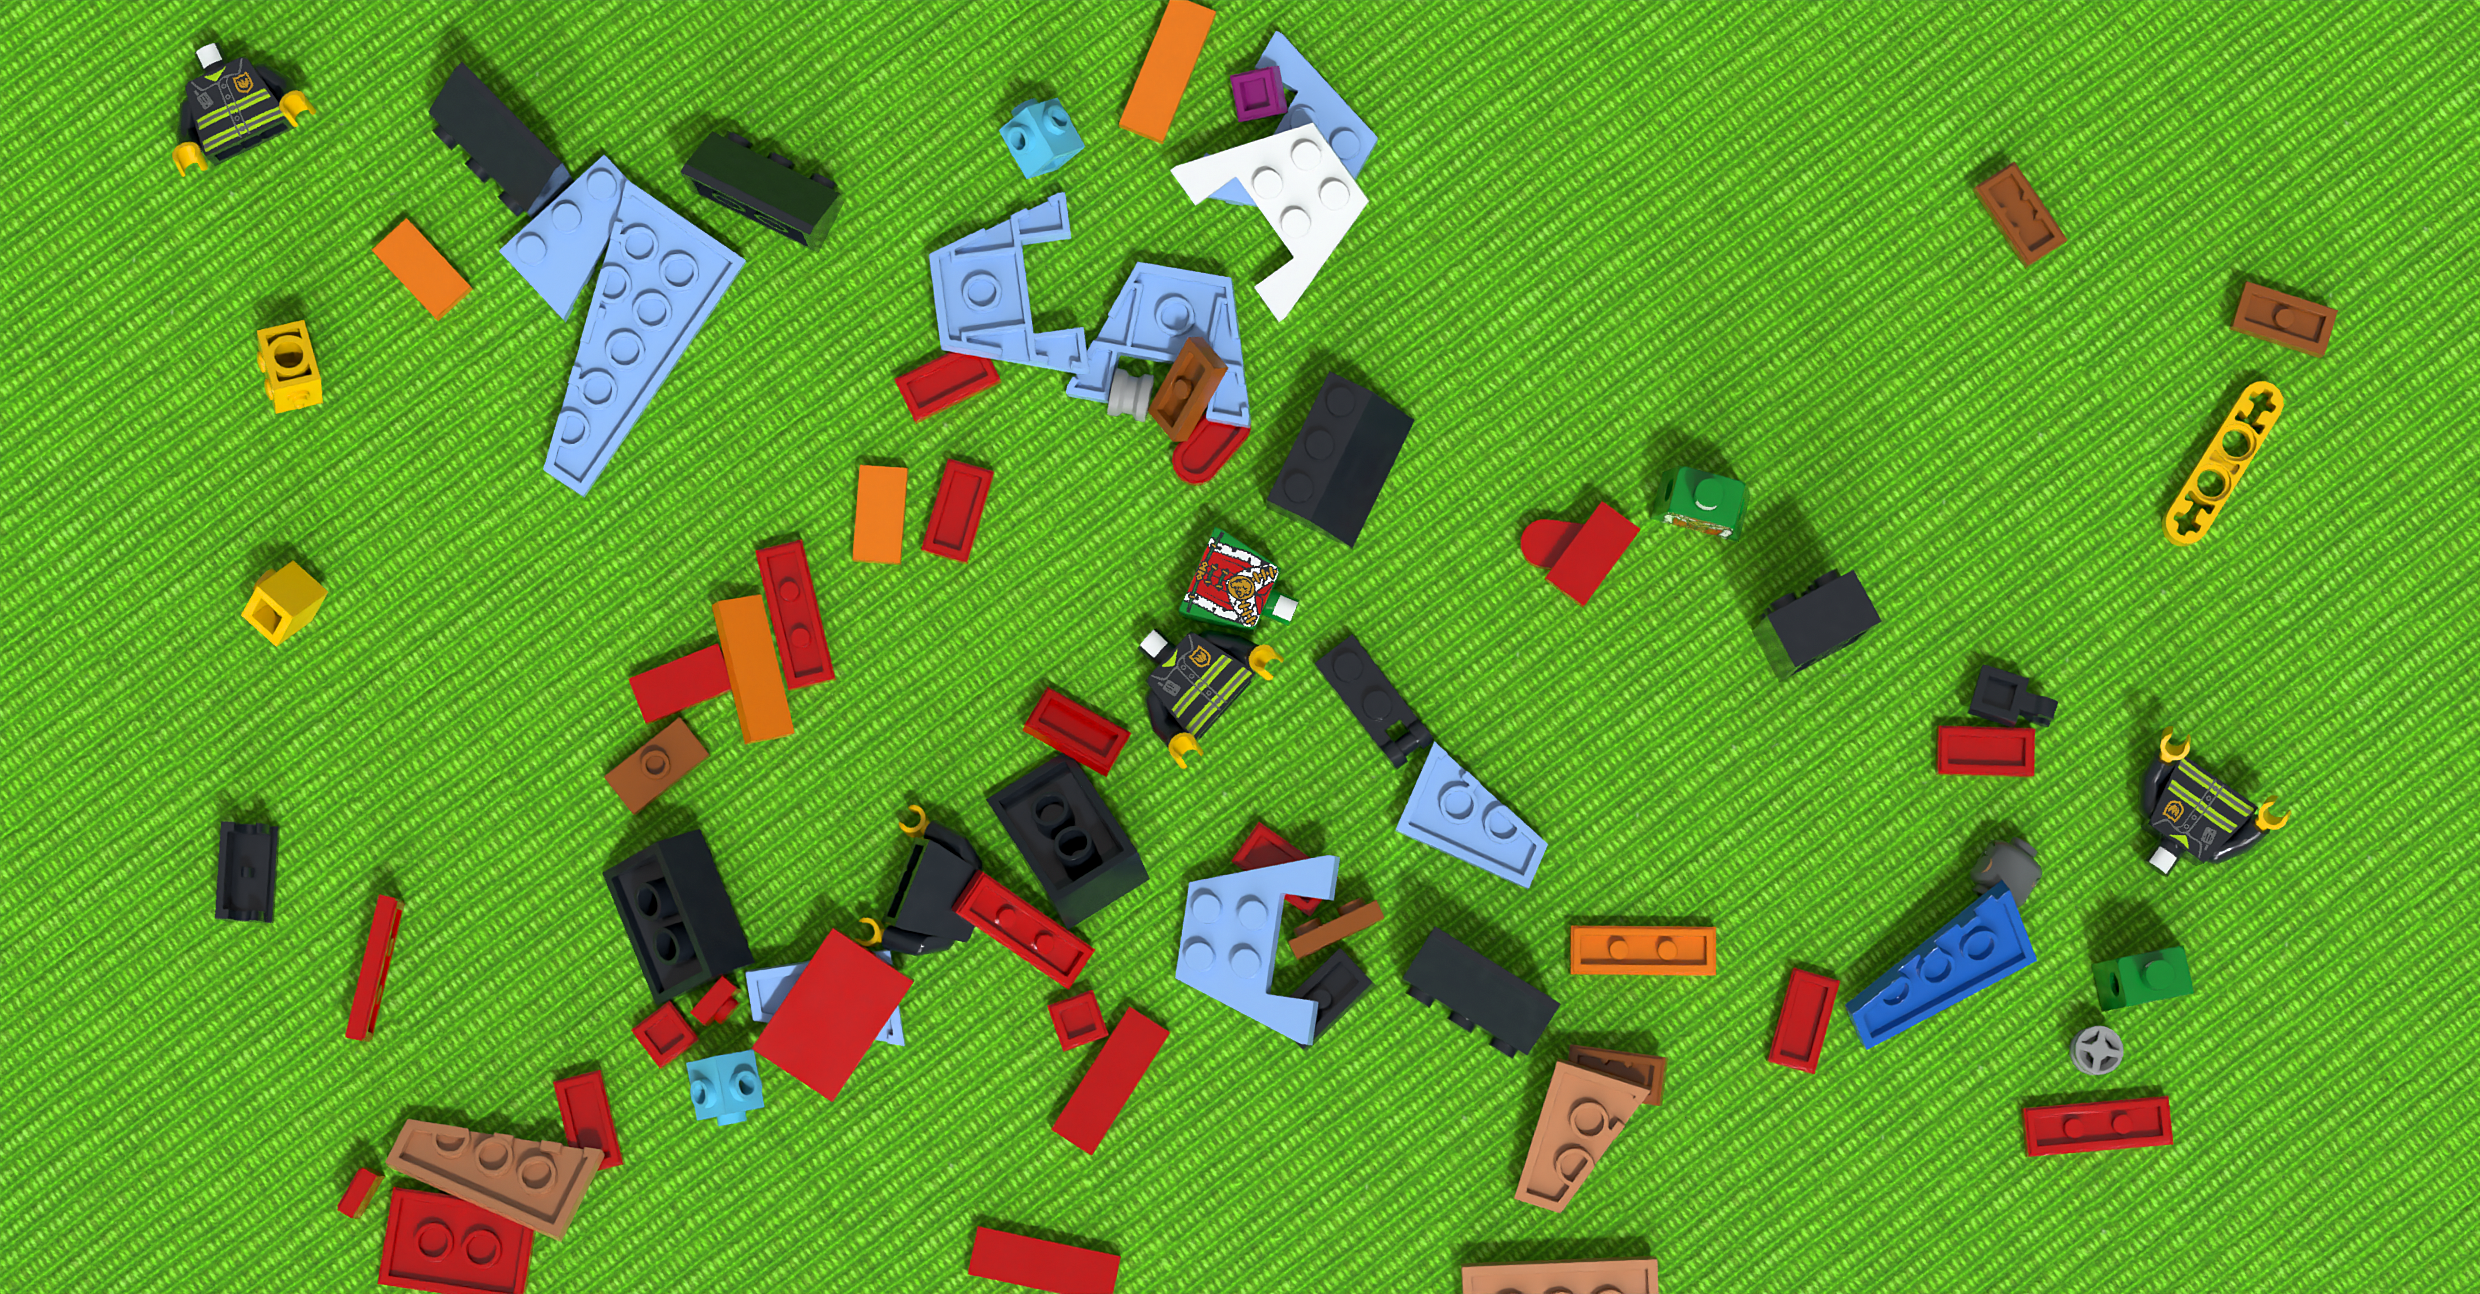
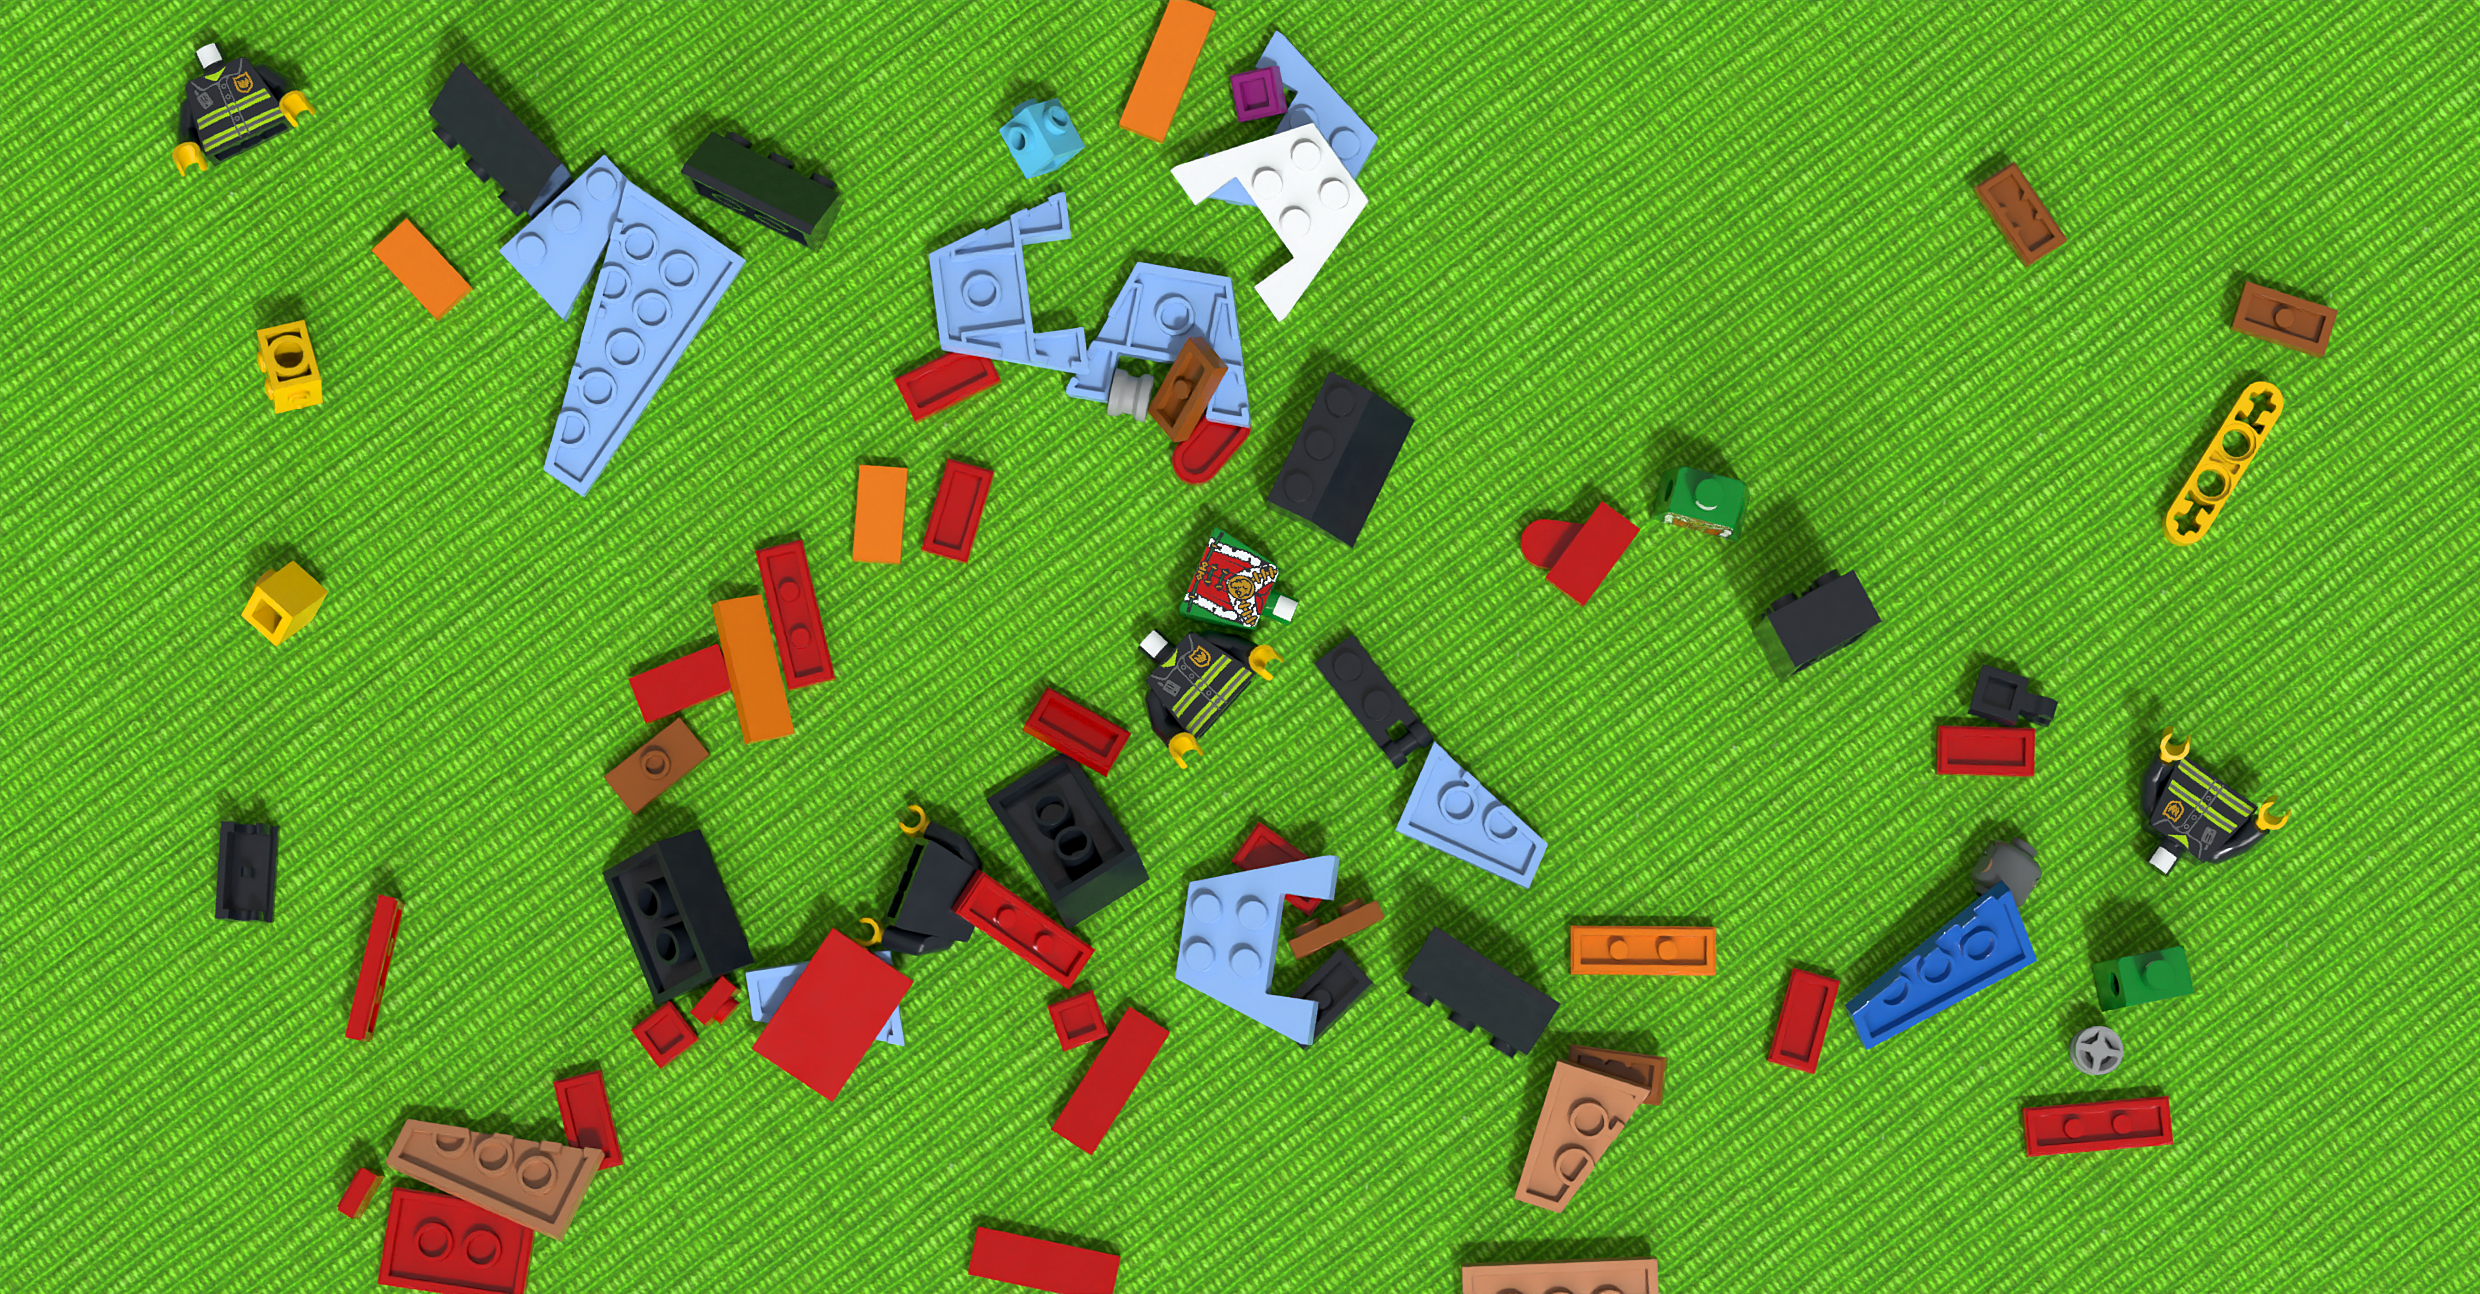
medium azure brick [686,1050,764,1126] -> none

